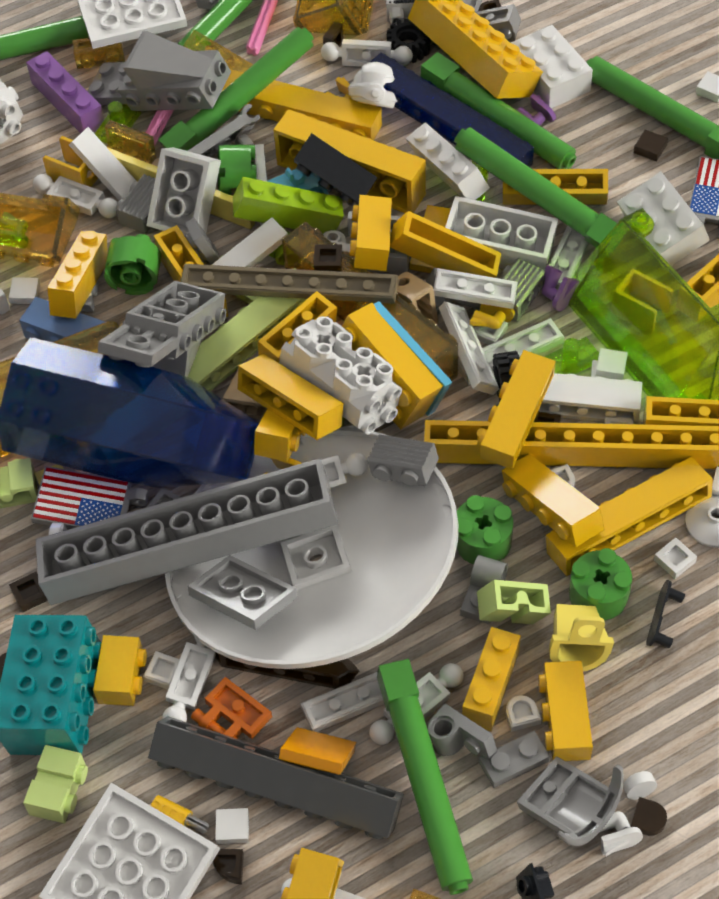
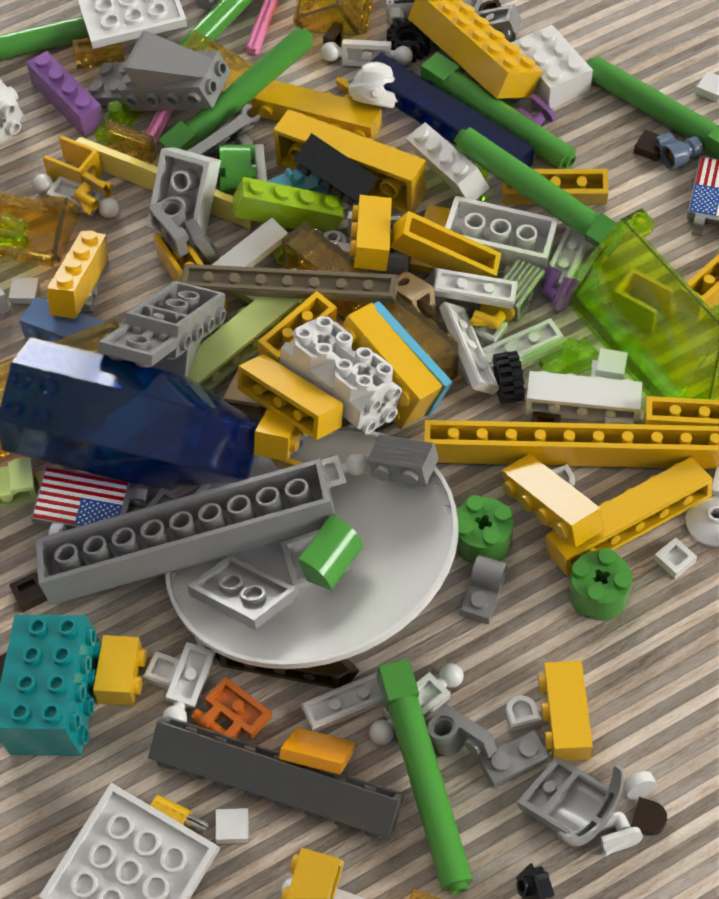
yellowish green brick [23,745,88,824] -> none
white tile [69,127,136,200] -> none
bright green brick [104,234,161,295] -> none
light grey brick [116,174,155,234] -> none
dark brown tile [213,849,244,885] -> none
dark brown tile [314,244,342,272] -> none
yellow brick [462,627,521,732] -> none
yellow brick [477,350,556,470] -> none
yellowish green brick [477,580,551,624] -> none
light yellow container [549,604,614,672] -> none
white brick [617,171,710,270] -> none
black piece [646,580,685,648] -> none
none -> yellow piece [74,172,113,215]
none -> light grey plate [148,197,189,258]
none -> bright green brick [298,515,363,591]
none -> sand blue piece [654,132,703,170]

